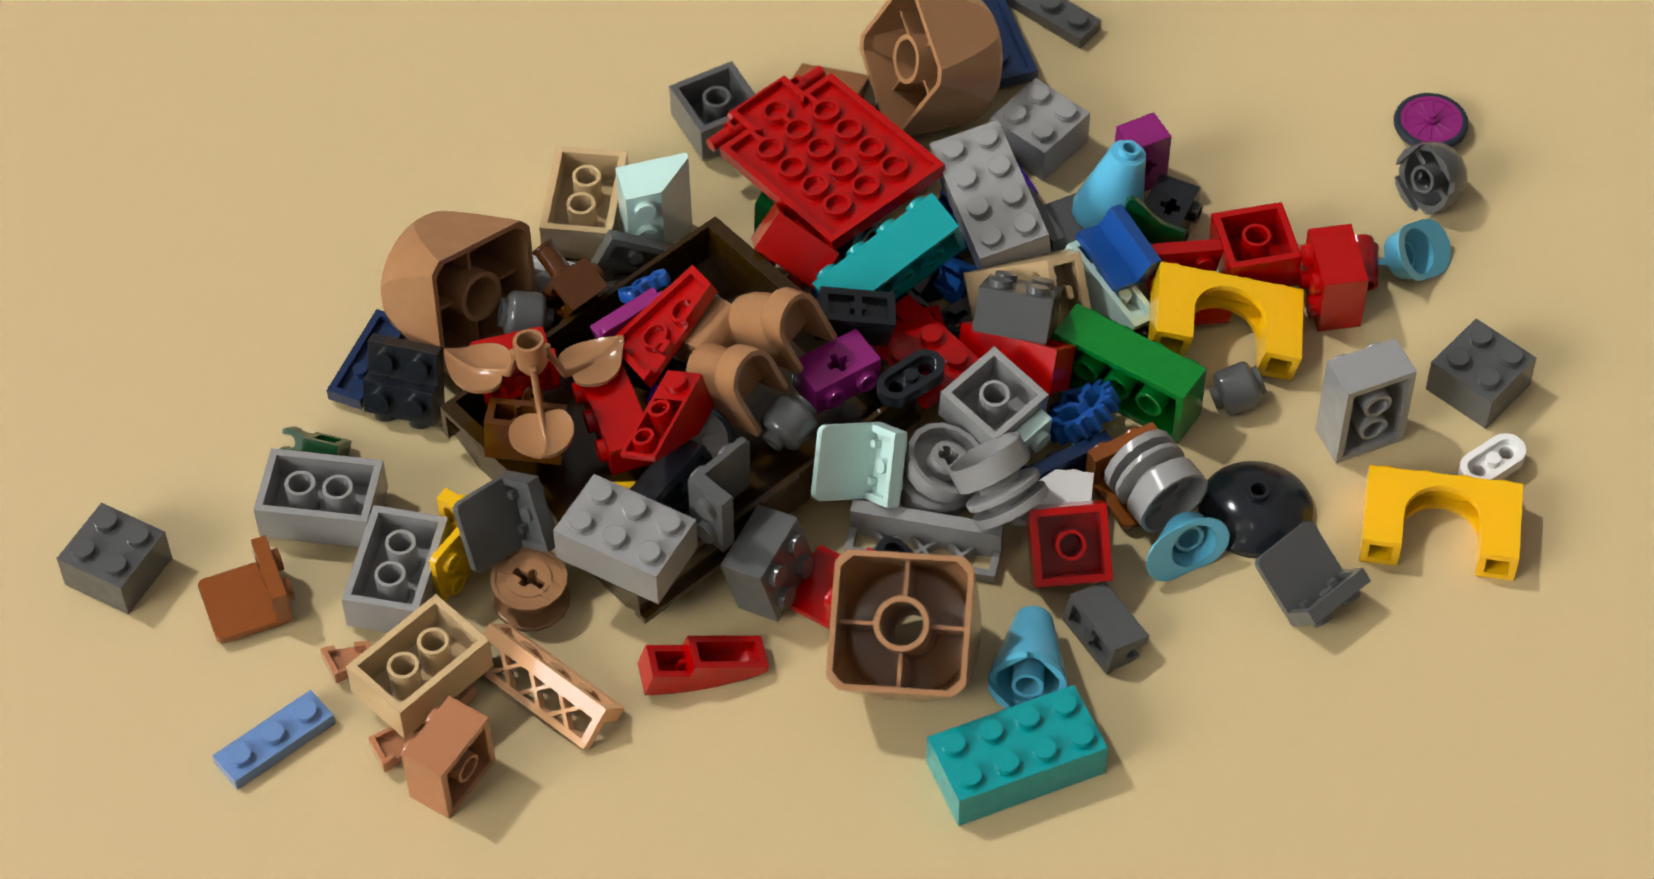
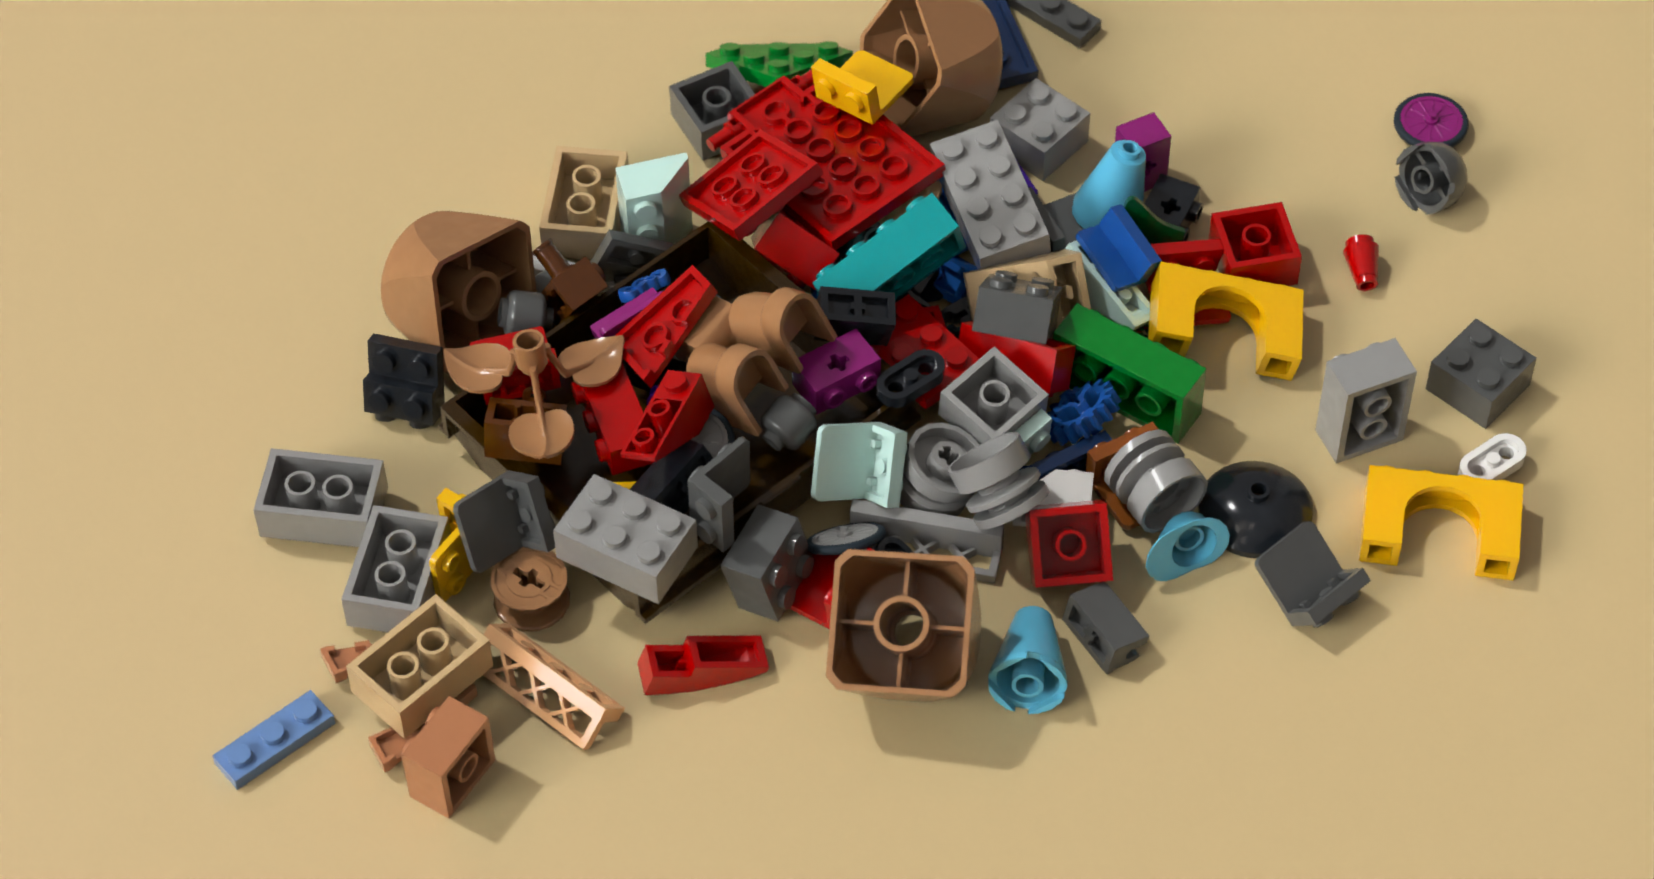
dark grey brick [56,502,172,615] -> none
dark orange bracket [198,535,295,643] -> none
dark green plate [280,426,352,456] -> none
dark blue plate [327,309,406,410] -> none
teal brick [926,685,1108,826] -> none
dark grey head [1208,361,1267,416] -> none
red brick [1298,224,1369,332] -> none
medium azure piece [1378,219,1451,281] -> none
none -> red plate [678,129,824,241]
none -> green plate [705,41,853,87]
none -> wheel [807,522,886,555]
none -> yellow bracket [811,50,914,125]

